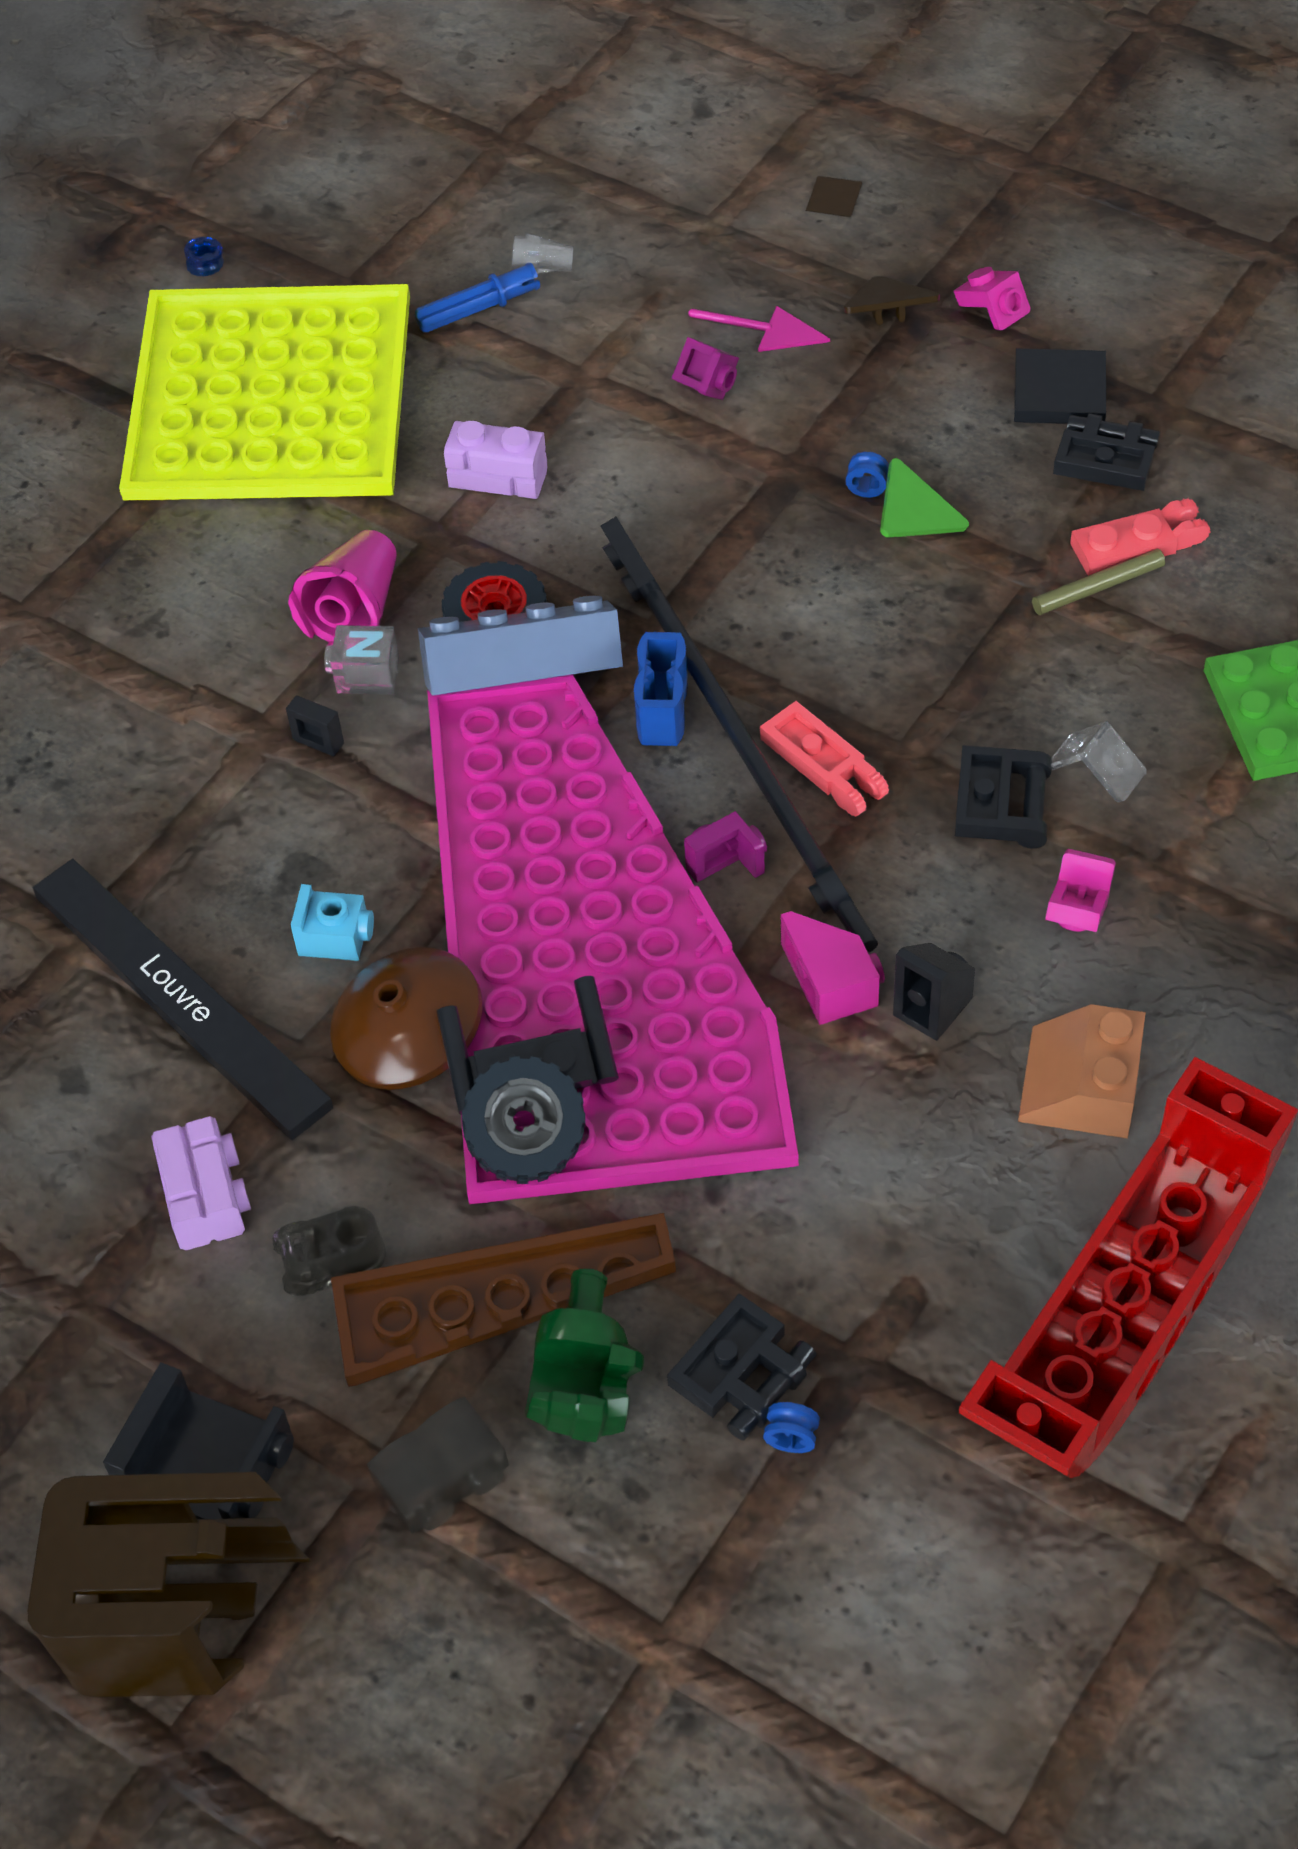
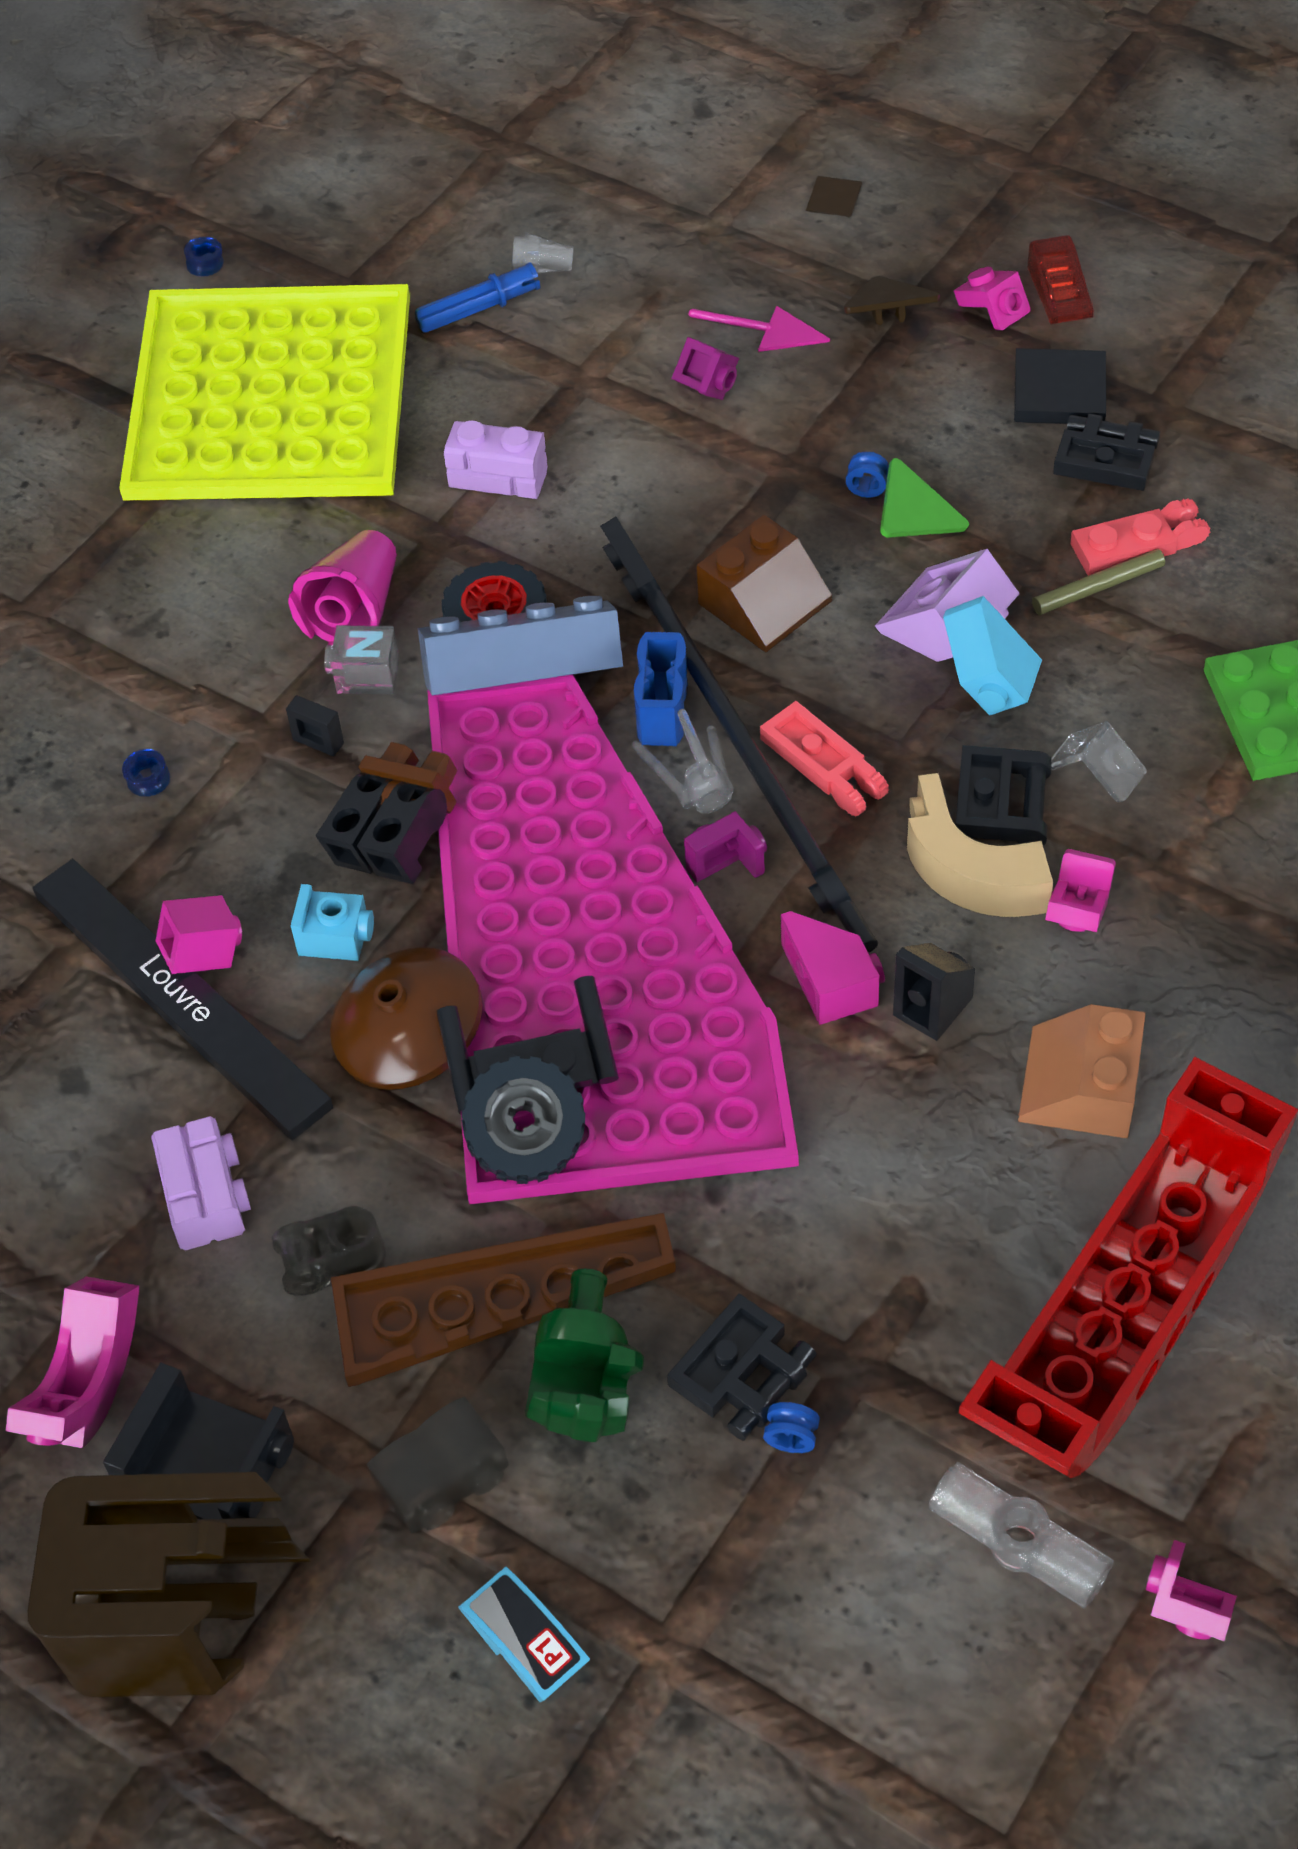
none -> dark pink arch [6,1276,139,1448]
none -> clear blue bush [122,749,171,797]
none -> dark pink brick [155,895,242,974]
none -> black hips [315,742,458,884]
none -> slope [458,1566,590,1702]
none -> clear plant [632,709,734,814]
none -> reddish brown slope [697,515,832,653]
none -> lavender slope [875,549,1020,662]
none -> tan arch [907,773,1053,917]
none -> clear piece [929,1462,1114,1609]
none -> medium azure slope [943,596,1042,715]
none -> clear red slope [1027,235,1094,324]
none -> dark pink bracket [1145,1540,1237,1641]

